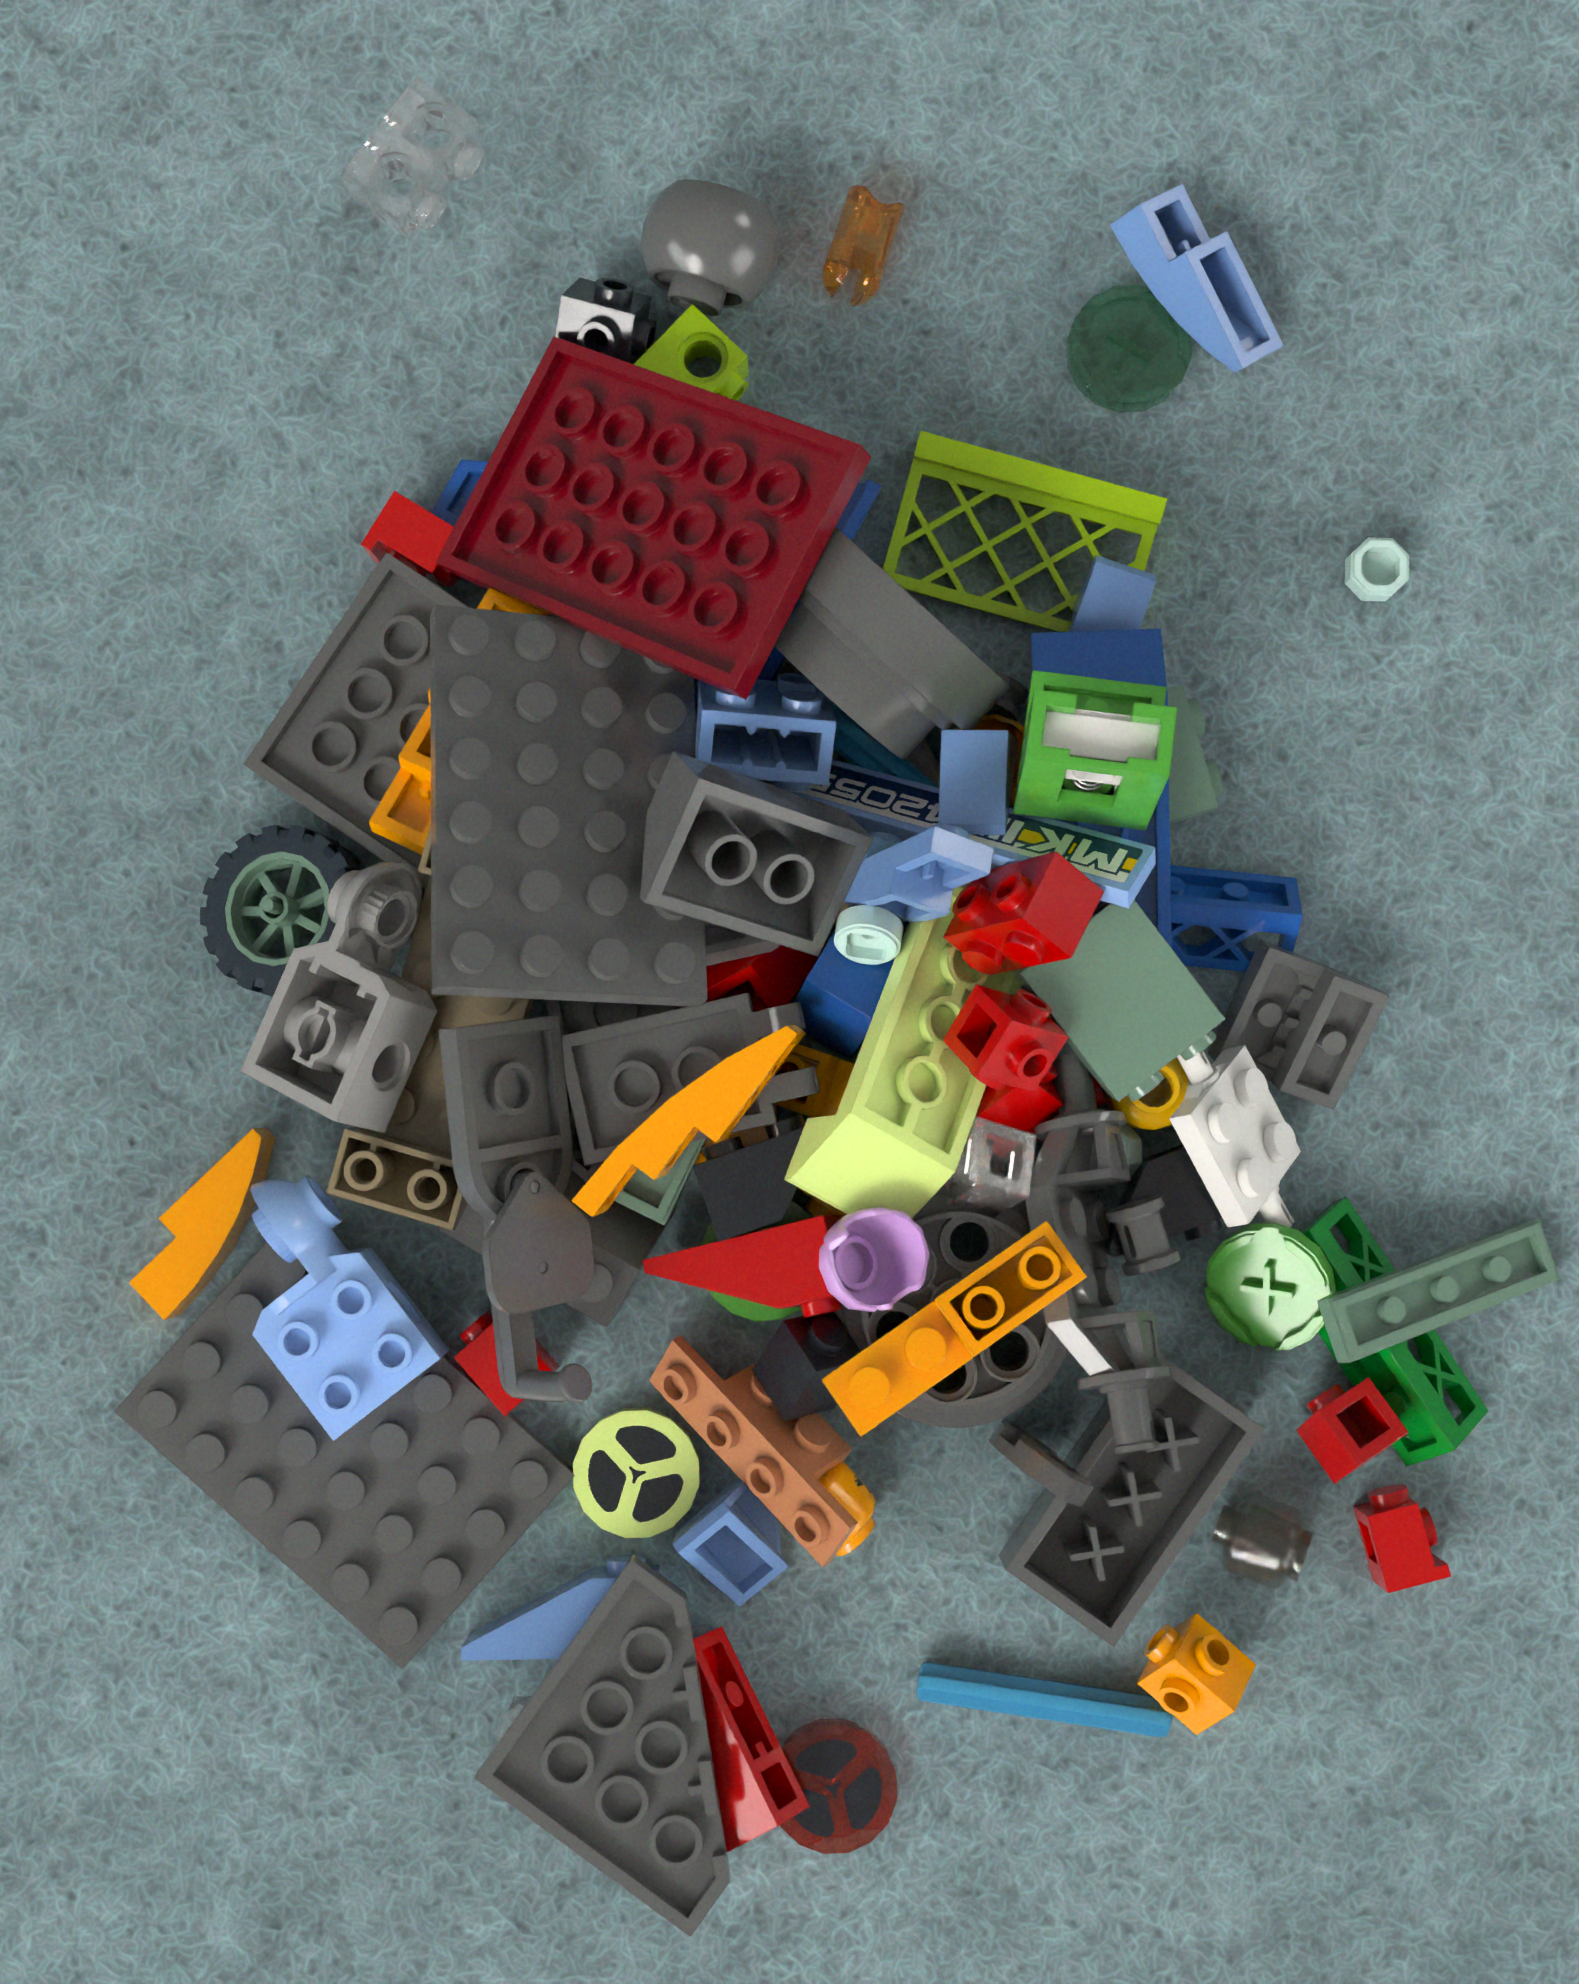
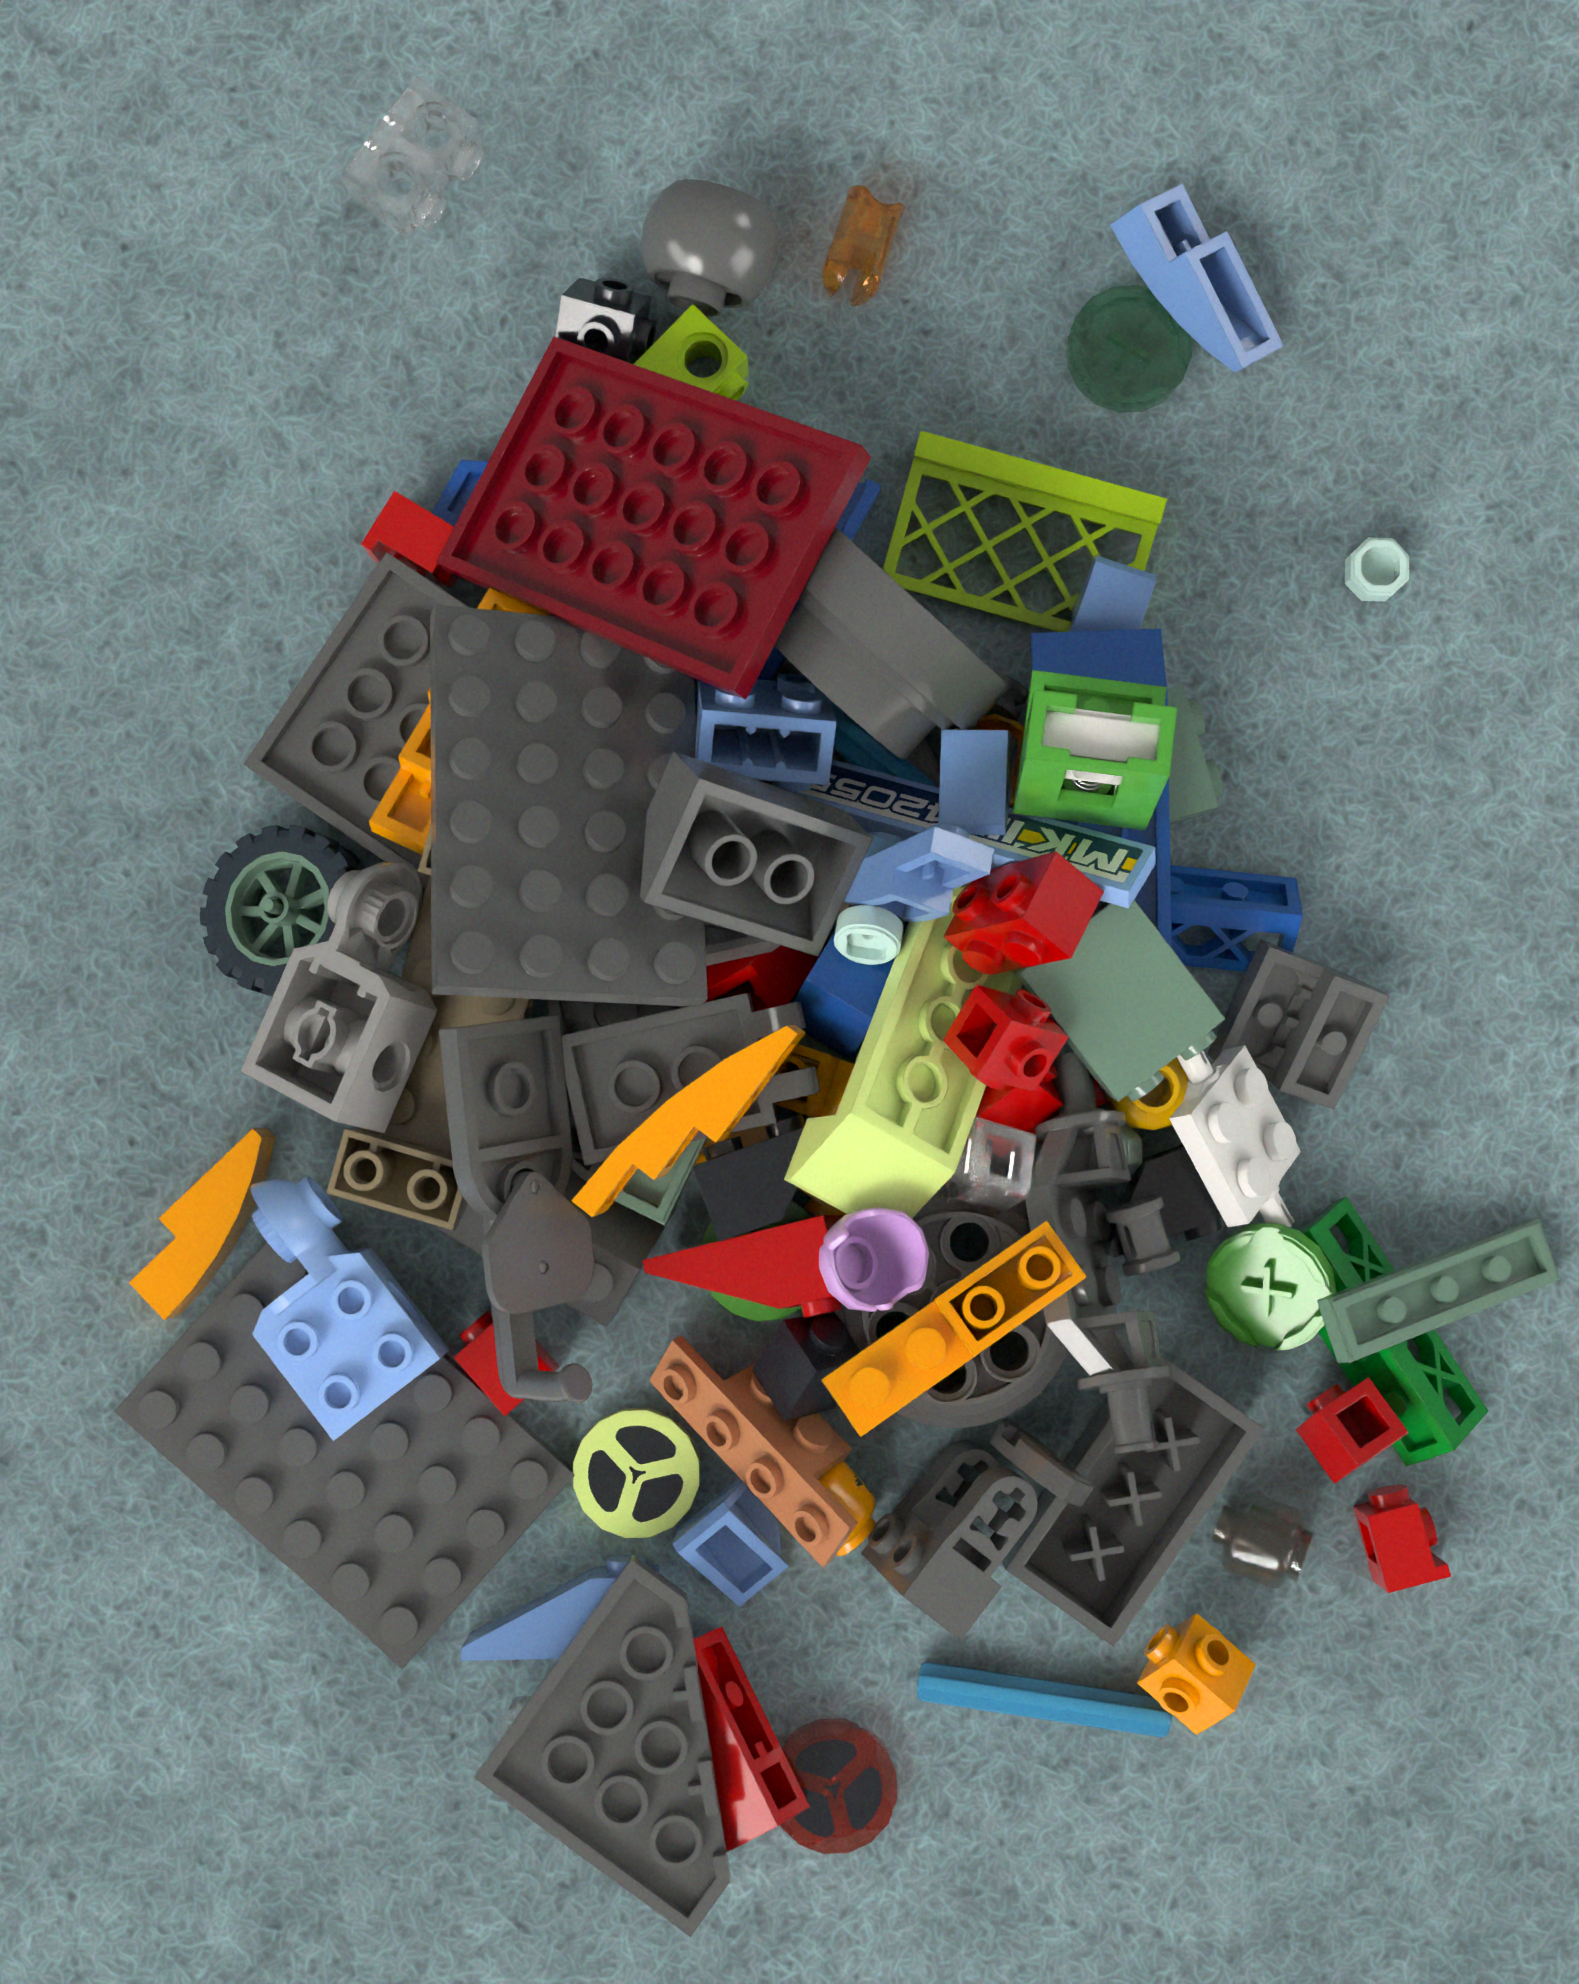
none -> dark grey brick [861,1440,1038,1641]

